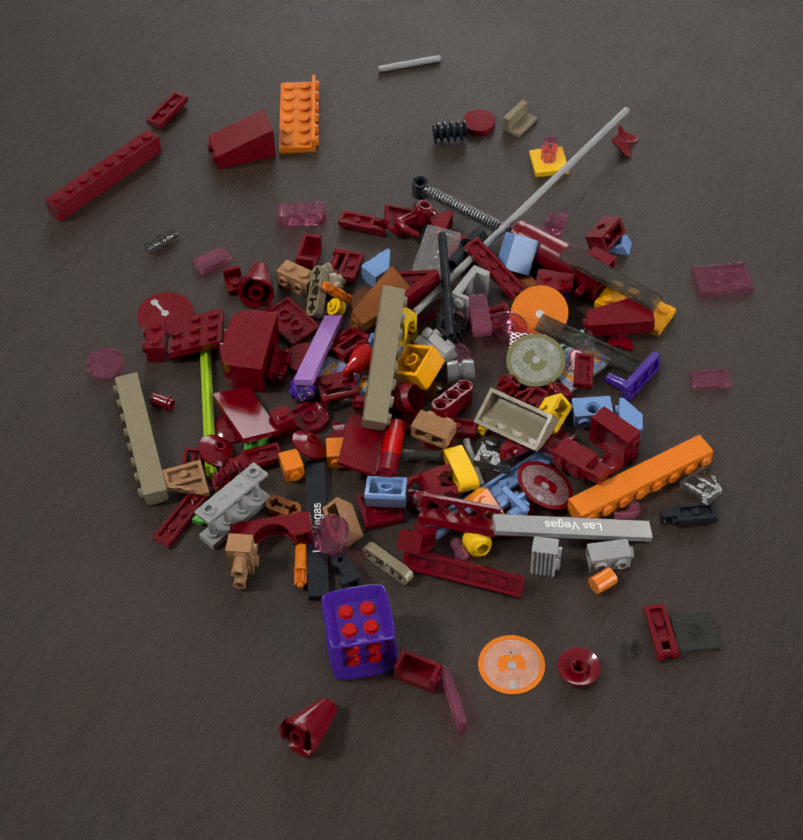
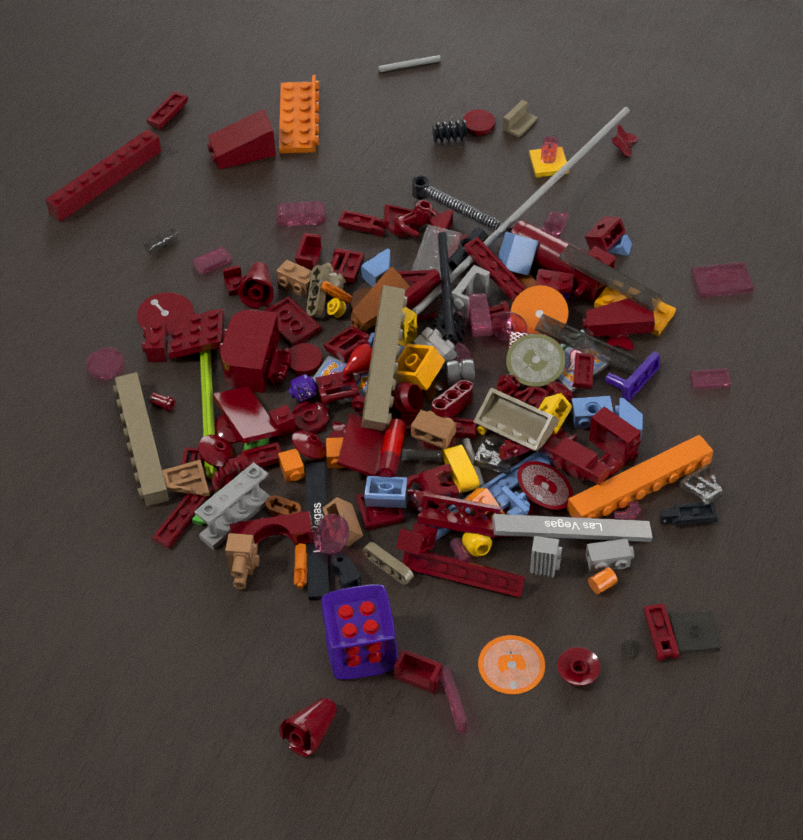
medium lavender tile [293,315,343,385] -> none

